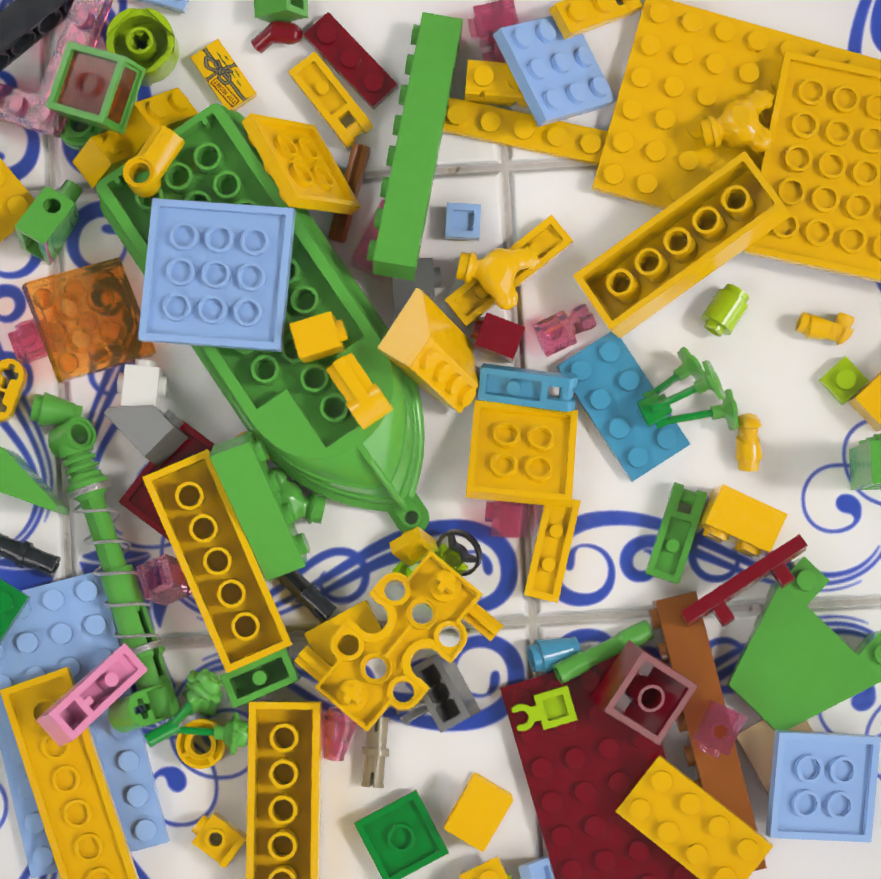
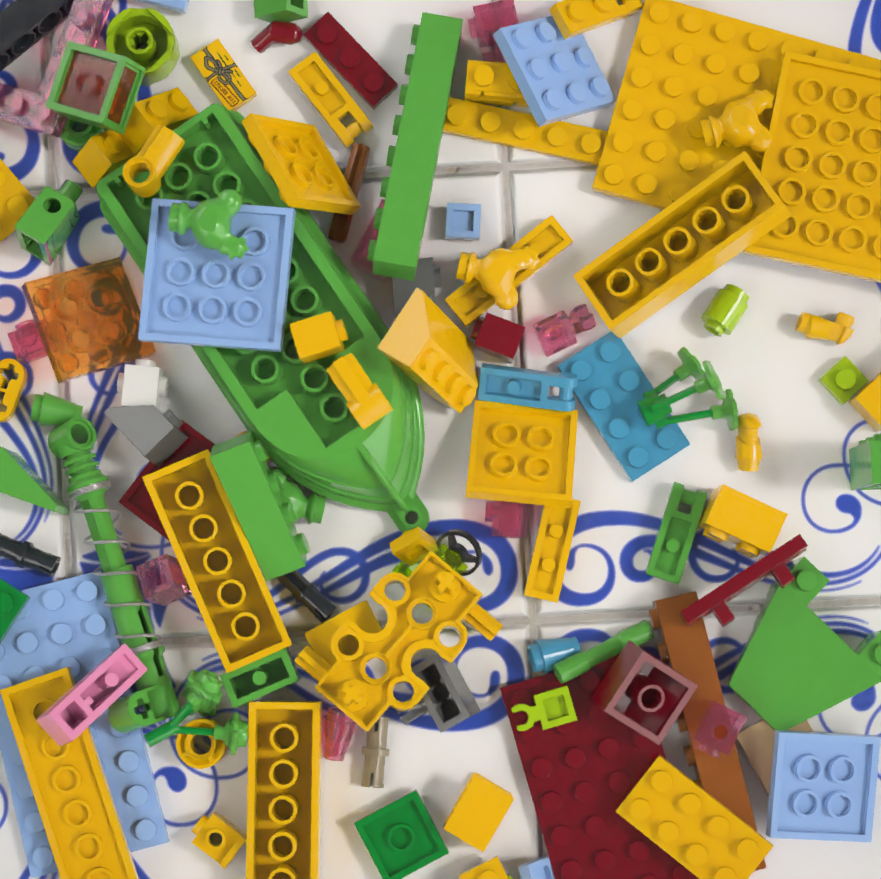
none -> bright green animal [168,189,249,260]

